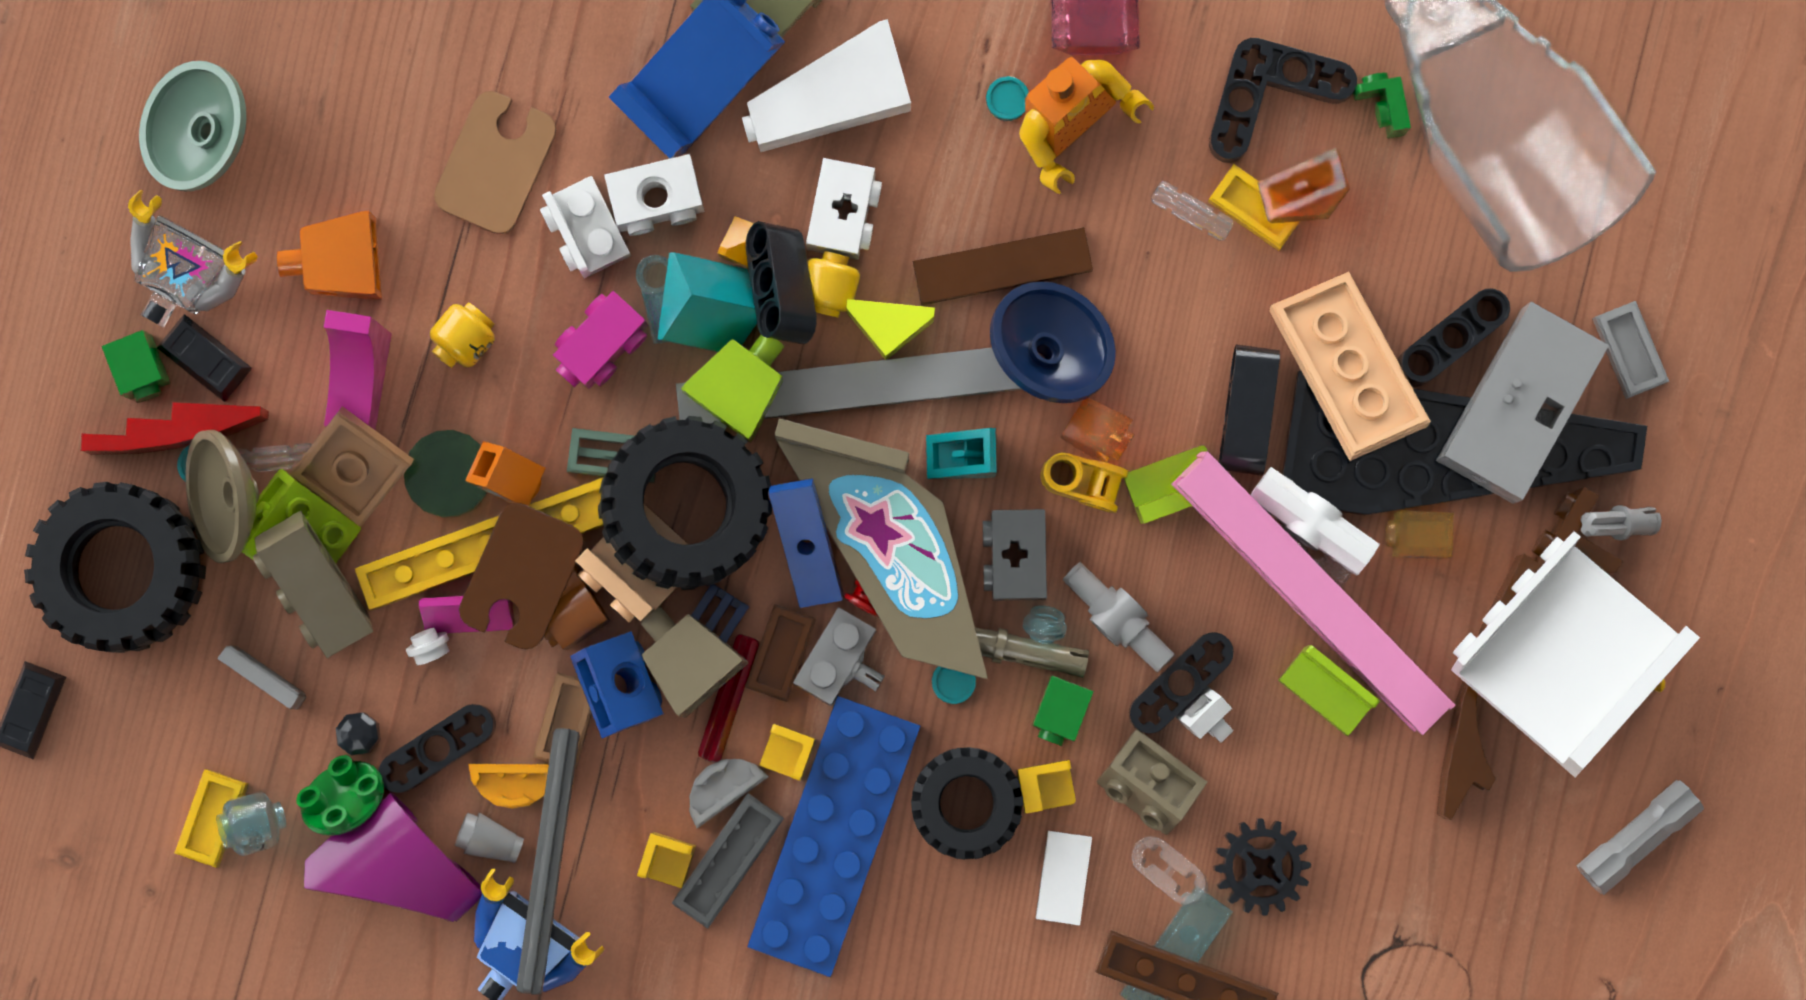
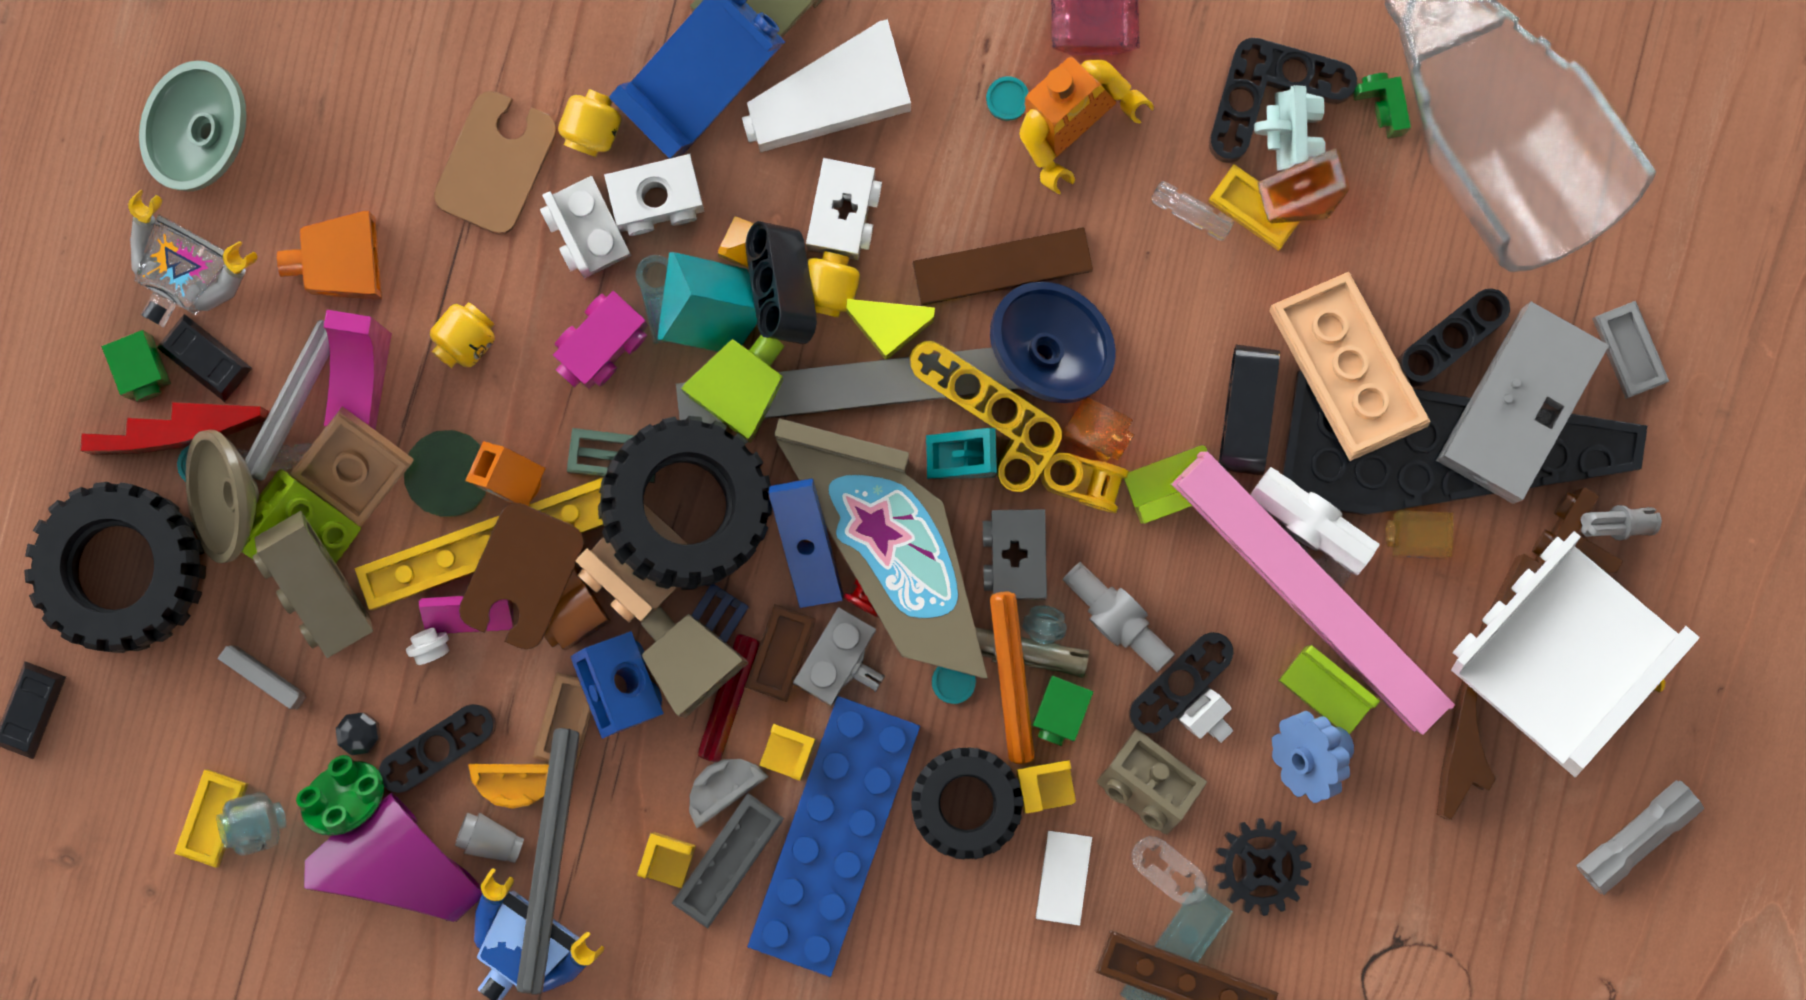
none -> light grey axle [245,320,330,481]
none -> yellow head [558,89,622,157]
none -> yellow beam [910,341,1062,492]
none -> orange axle [990,591,1035,764]
none -> light aqua hips [1254,85,1326,172]
none -> medium blue plant [1272,711,1354,803]

